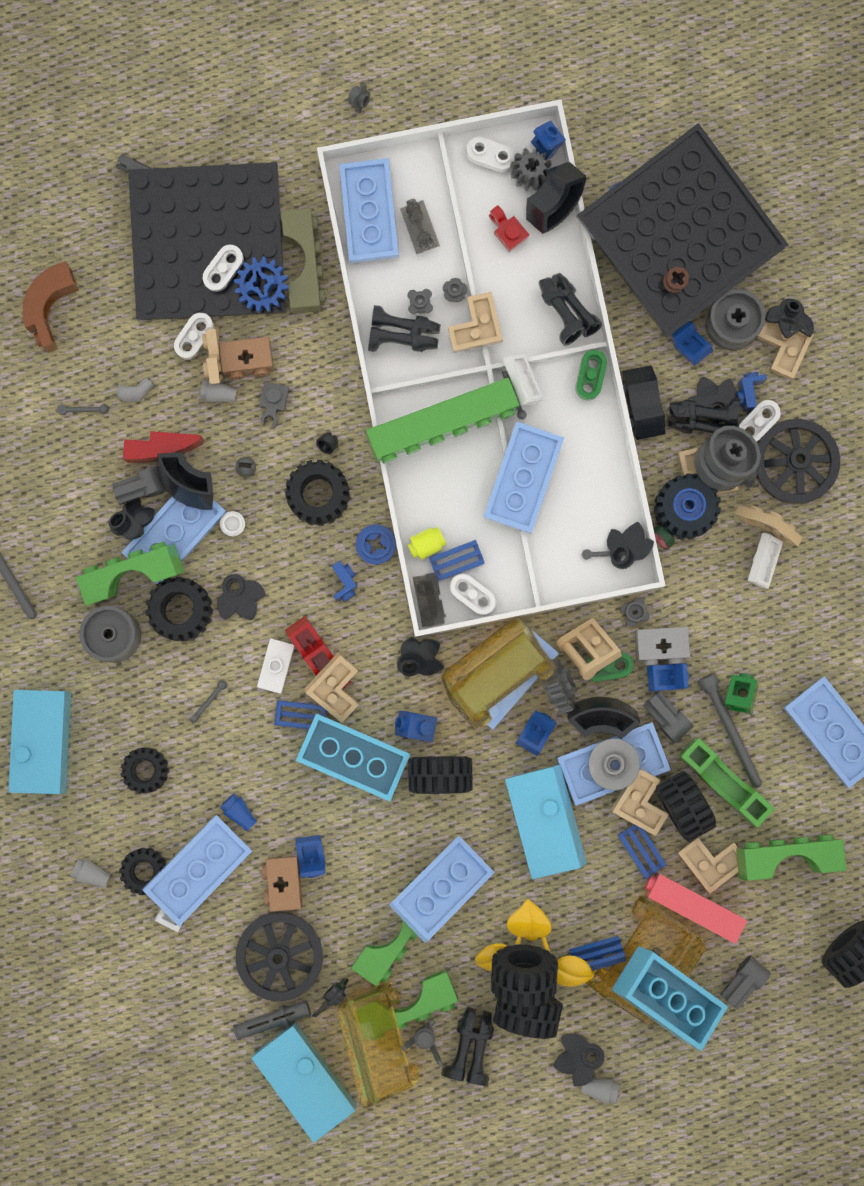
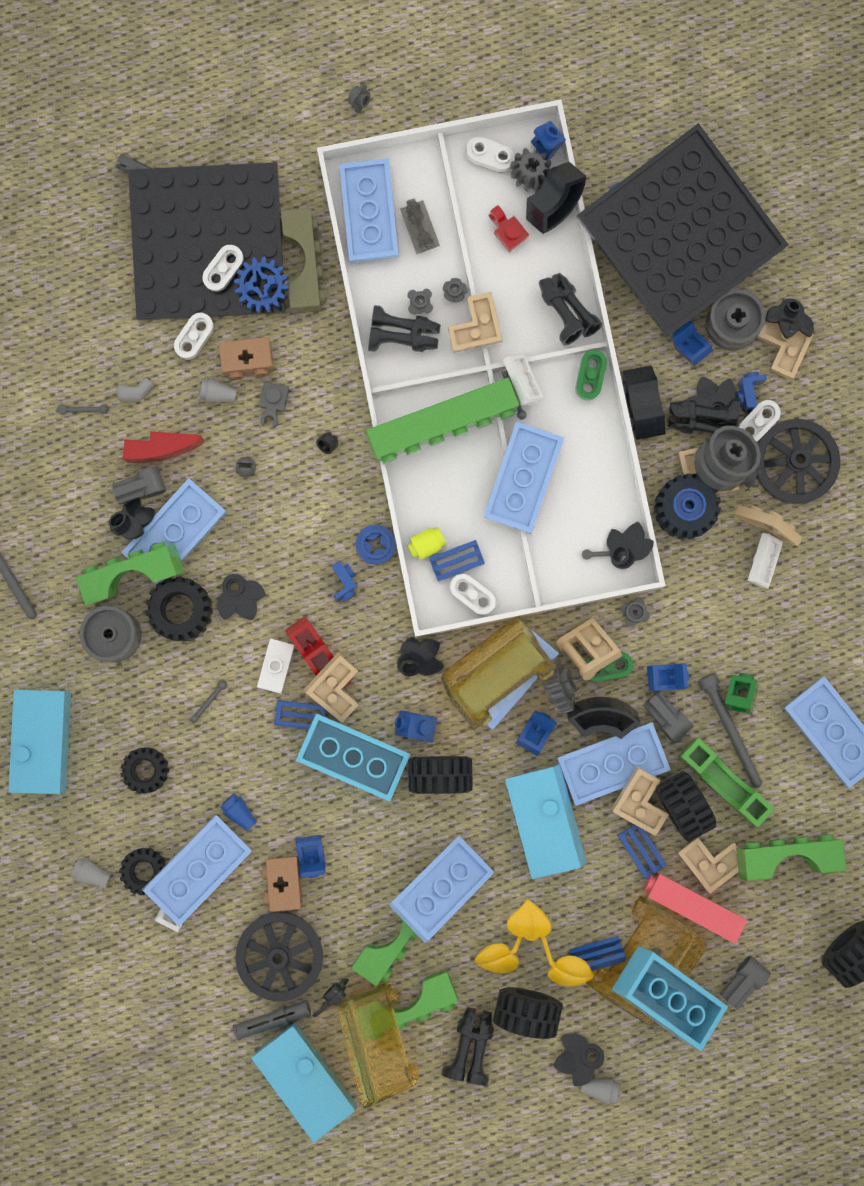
dark orange arch [23,261,79,352] -> none
black brick [157,452,213,510] -> none
tan plate [202,326,224,384] -> none
white plate [220,511,245,536] -> none
black tyre [285,460,350,526] -> none
dark grey plant [401,1020,442,1065] -> none
clear smoke hinge [413,572,446,627] -> none
black tyre [491,944,558,1007] -> none
light grey dish [589,739,640,790] -> none
light grey brick [634,627,690,666] -> none
dark green tile [653,525,675,550] -> none
reddish brown bush [663,267,689,293] -> none

